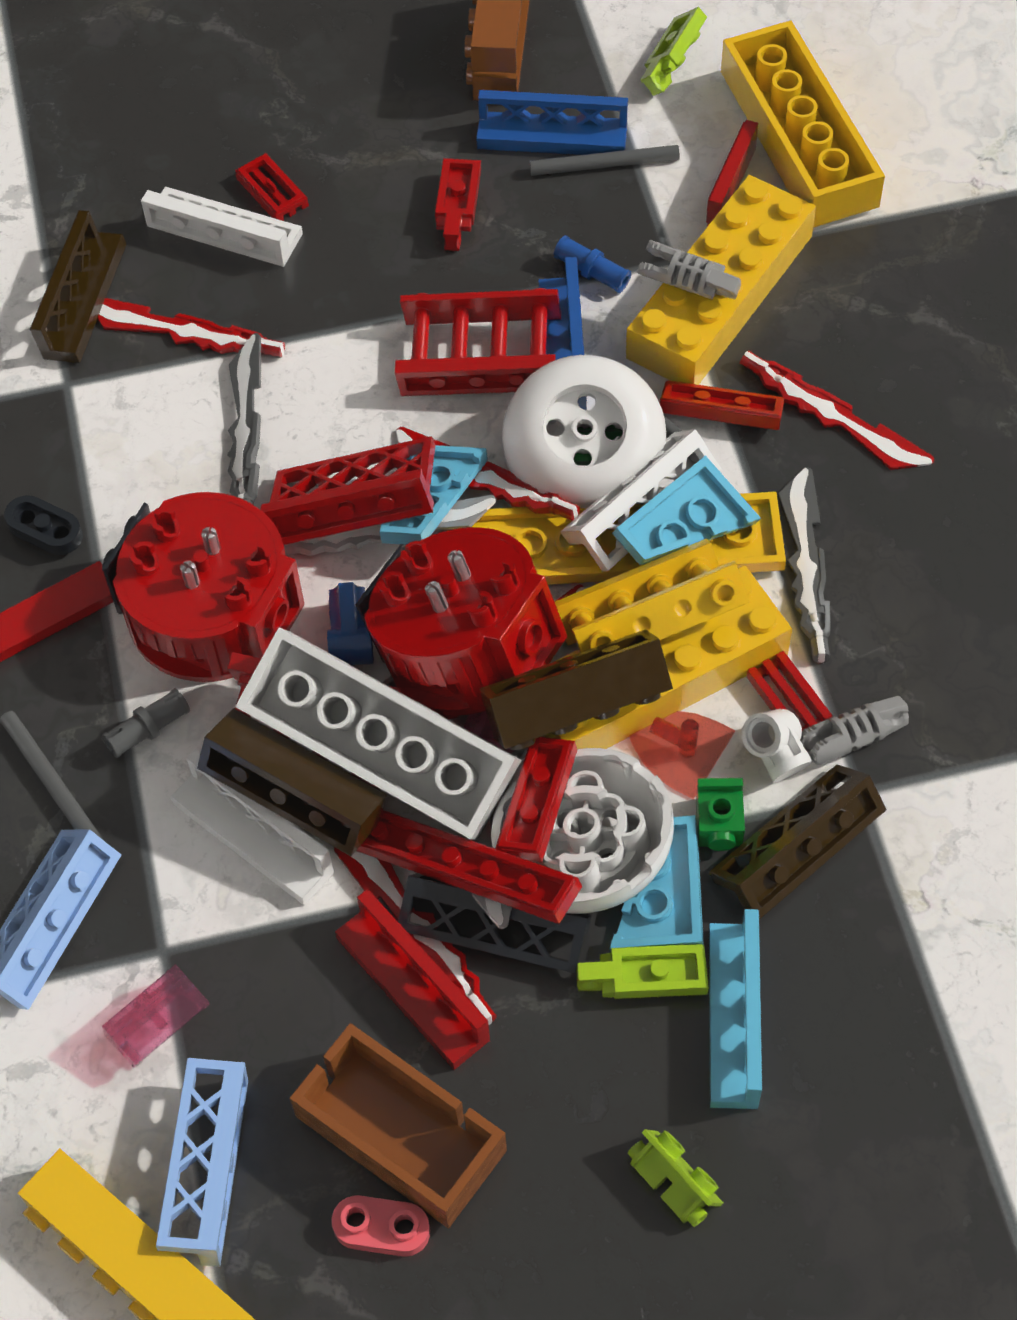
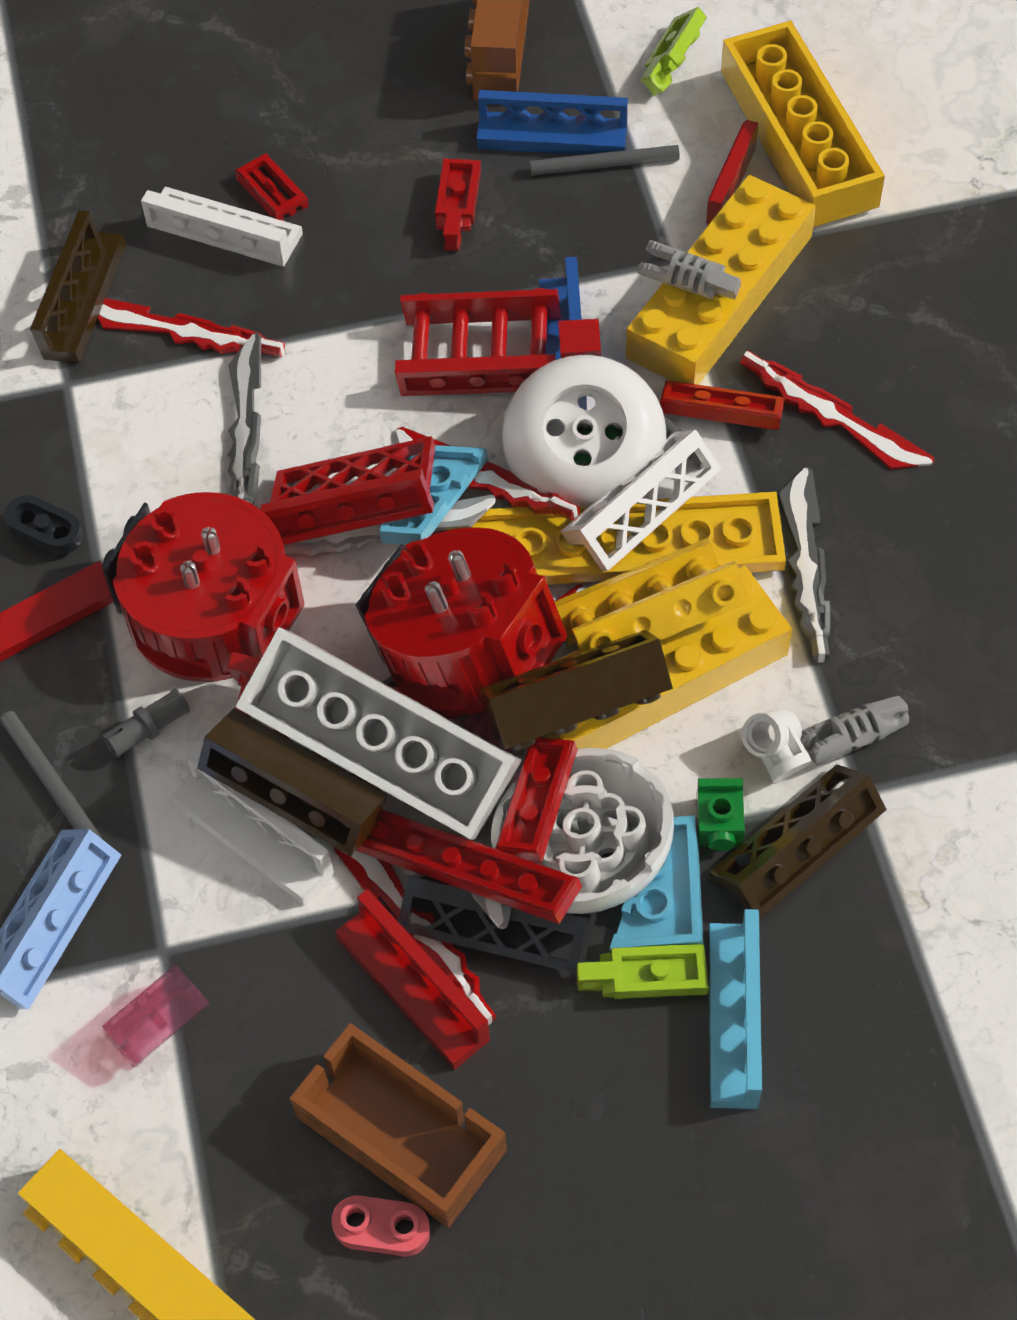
light blue fence [156,1058,248,1267] -> none
blue piece [327,582,374,666] -> none
blue pin [553,235,632,293] -> none
medium azure wing [612,455,761,565] -> none
lime hinge [627,1129,723,1227] -> none
clear red shield [630,711,735,800] -> none
red tile [746,651,833,731] -> none
none -> red tile [558,318,601,358]

